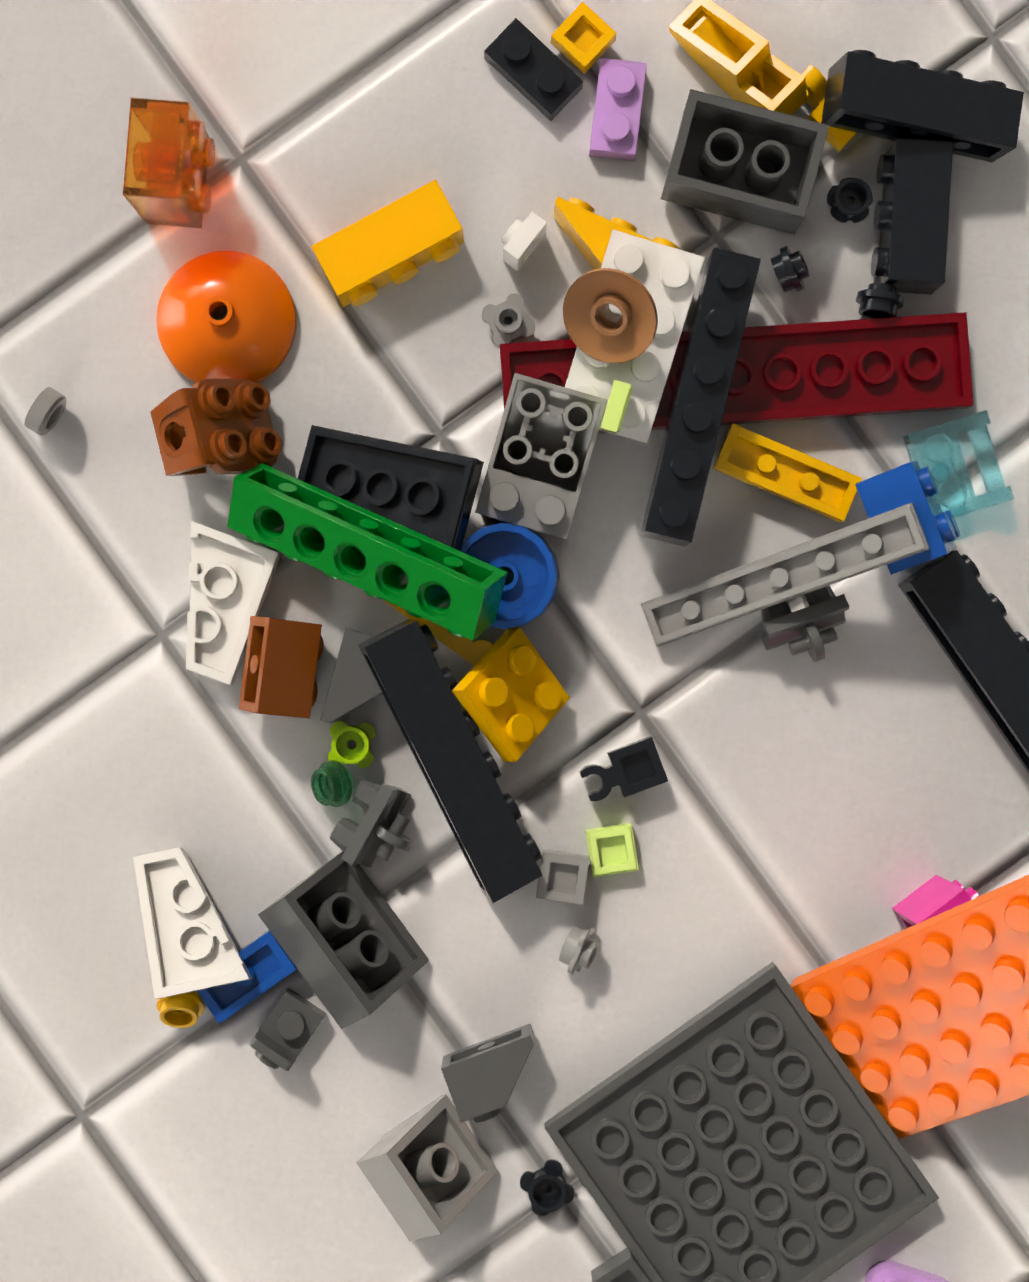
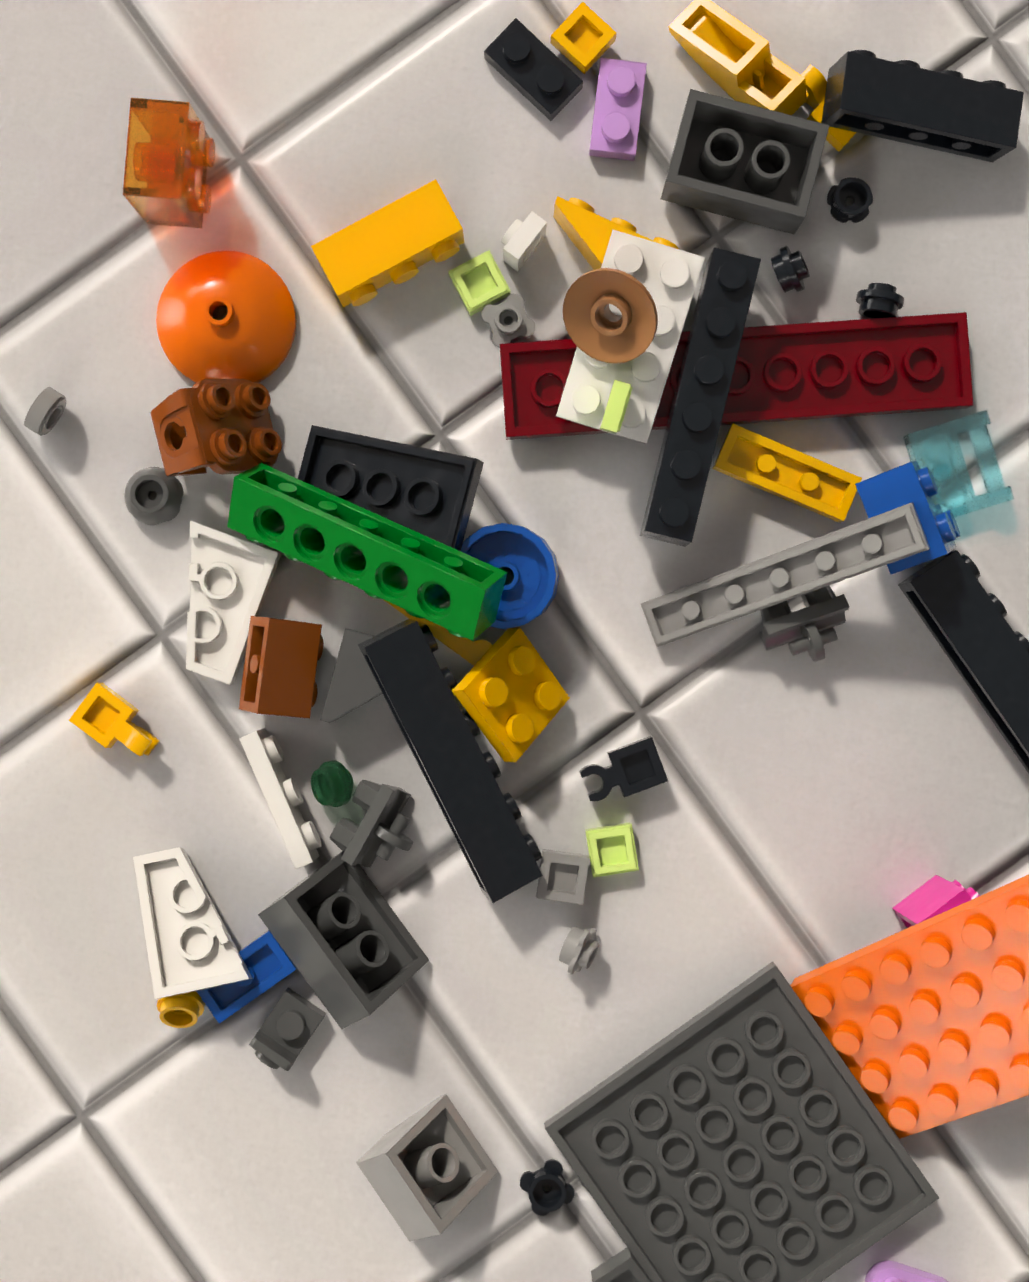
lime plate [328,720,376,768] -> none
dark grey slope [441,1024,534,1123] -> none
light grey slope [475,373,608,540] -> none
black brick [871,138,953,295] -> none
none -> yellow plate [69,682,160,756]
none -> dark grey plate [124,467,184,526]
none -> white plate [239,729,322,870]
none -> yellowish green tile [448,250,511,316]

